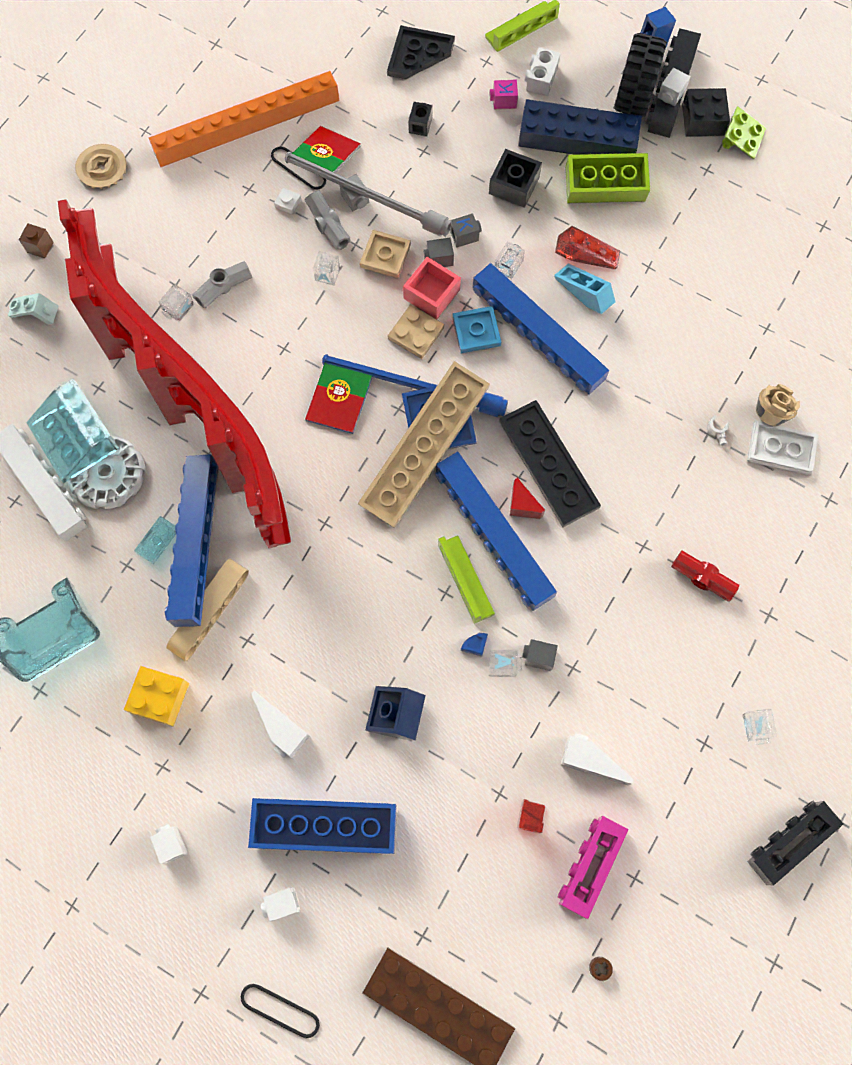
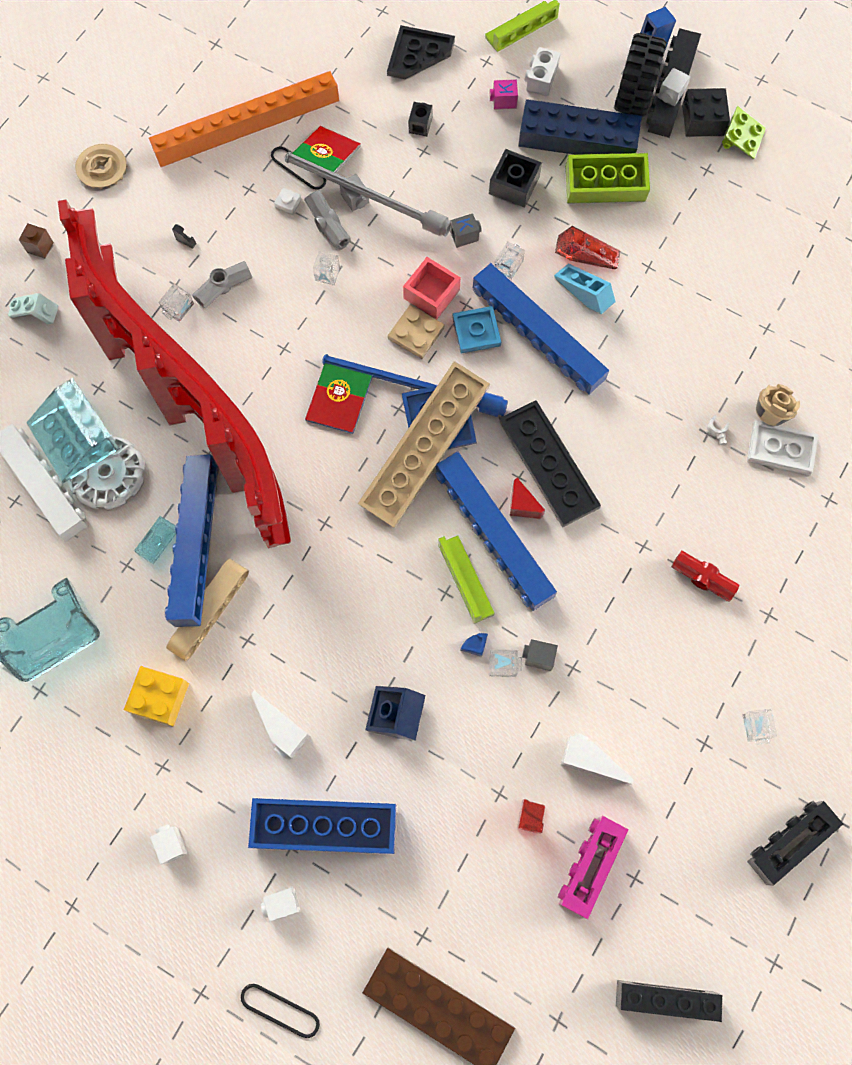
tan plate [360,230,411,278] -> none
dark grey brick [423,237,454,267] -> none
reddish brown bush [589,956,613,981] -> none
none -> black tile [172,224,196,249]
none -> black brick [616,980,723,1022]

